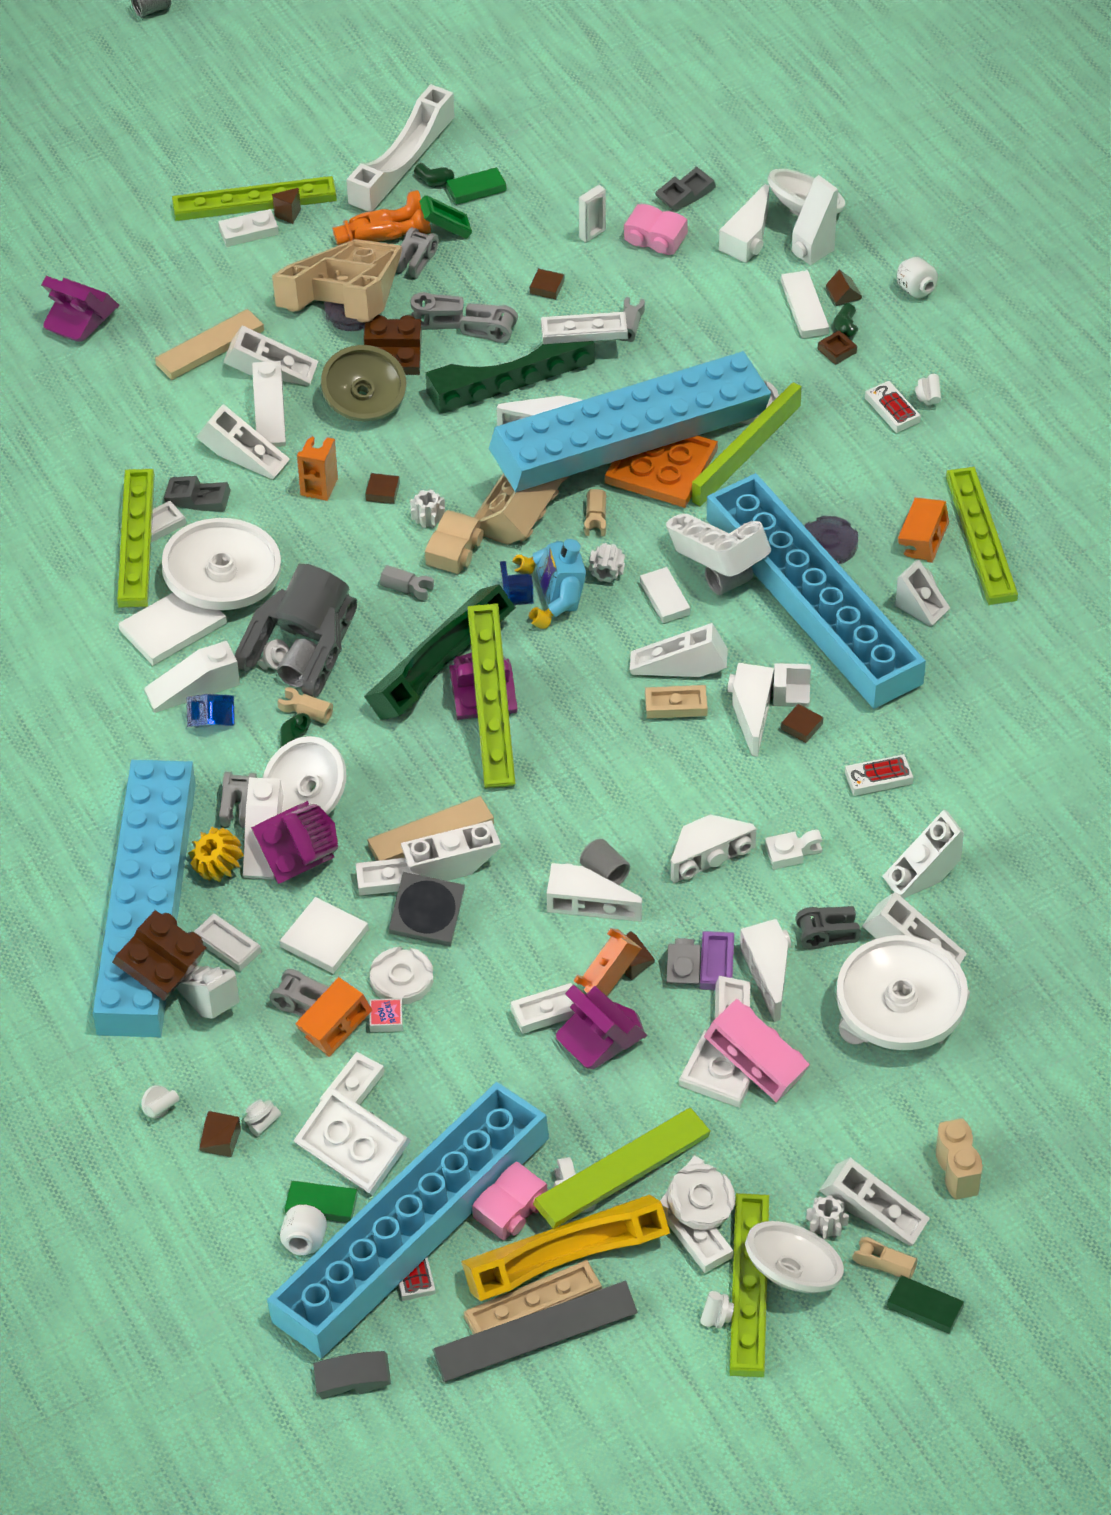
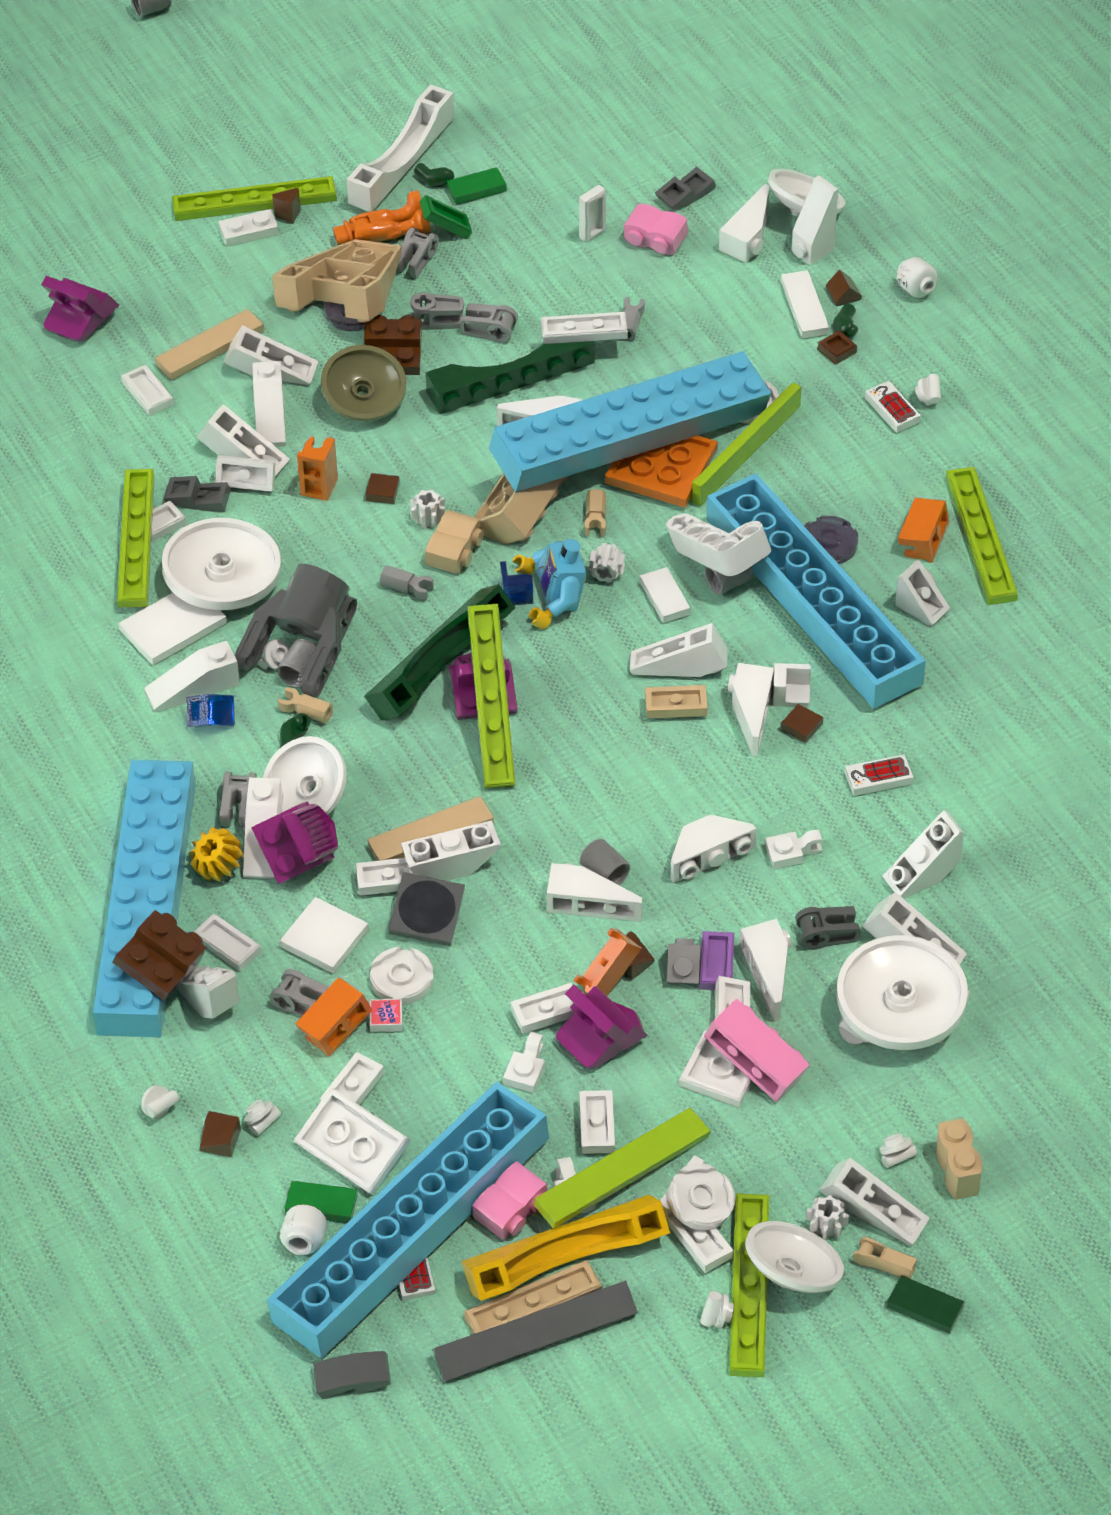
reddish brown tile [529,268,565,300] -> none
none -> white tile [121,365,174,416]
none -> white plate [215,455,276,492]
none -> white plate [503,1032,545,1093]
none -> white plate [579,1090,615,1154]
none -> white plate [879,1133,917,1168]

